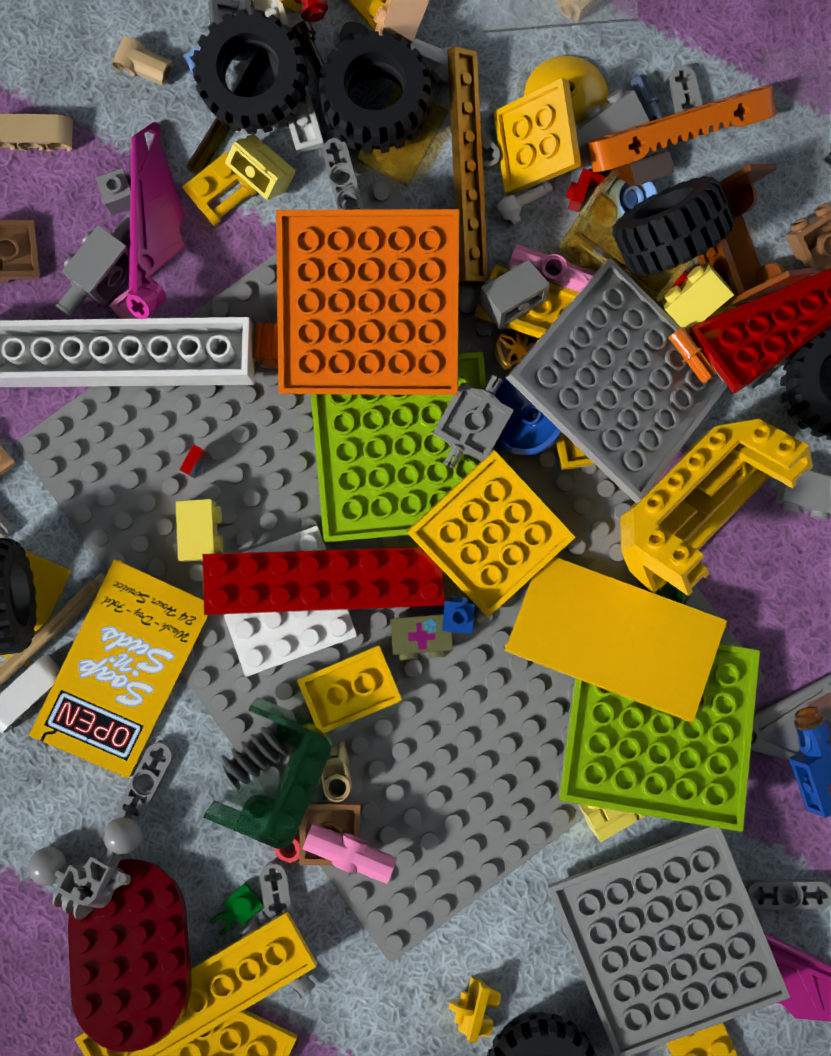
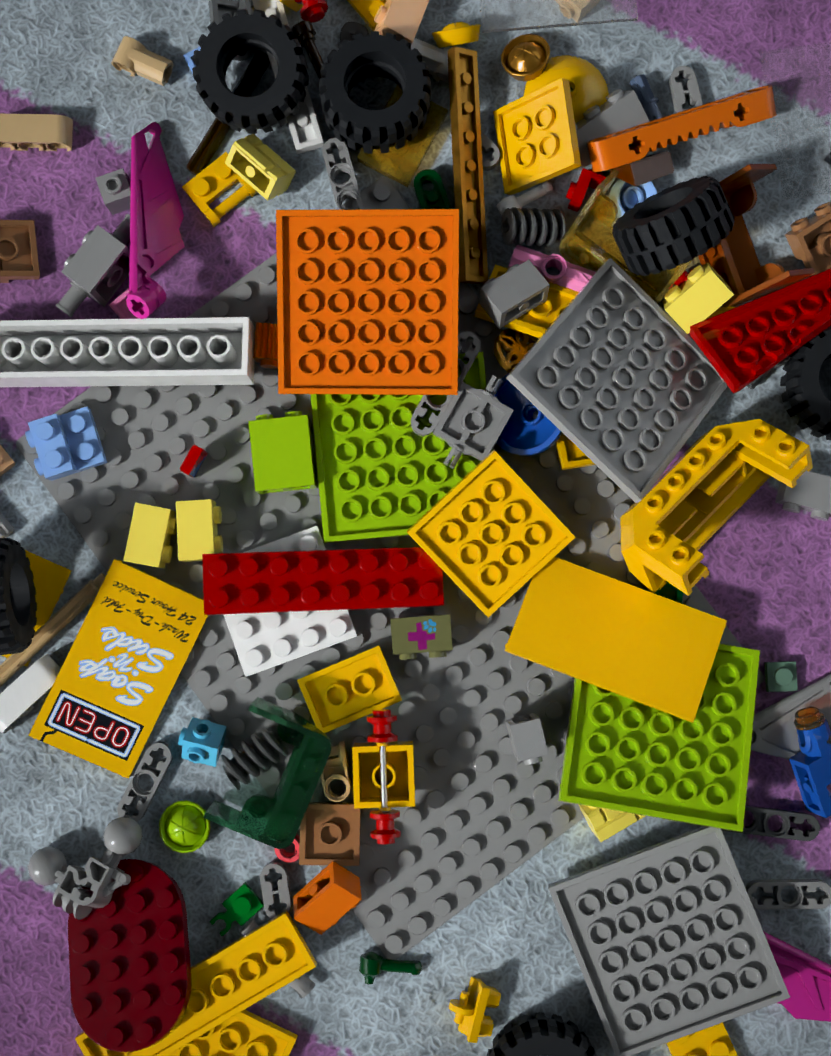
bright pink piece [302,823,397,884] -> none
blue bracket [442,596,475,634] -> none
orange axle [668,327,716,383] -> none
none -> light blue plate [25,406,107,481]
none -> light yellow brick [123,503,177,569]
none -> lime hat [159,800,211,853]
none -> medium azure brick [178,717,227,767]
none -> lime panel [248,411,317,494]
none -> orange brick [293,861,362,935]
none -> yellow brick [352,709,415,845]
none -> dark green piece [359,952,422,984]
none -> light grey beam [411,331,480,437]
none -> dark green plate [414,169,451,209]
none -> yellow hat [432,22,481,48]
none -> pearl gold hat [501,34,550,81]
none -> dark grey piece [501,207,566,246]
none -> light grey brick [505,713,549,765]
none -> dark grey beam [721,805,820,841]
none -> sand green plate [764,661,798,692]

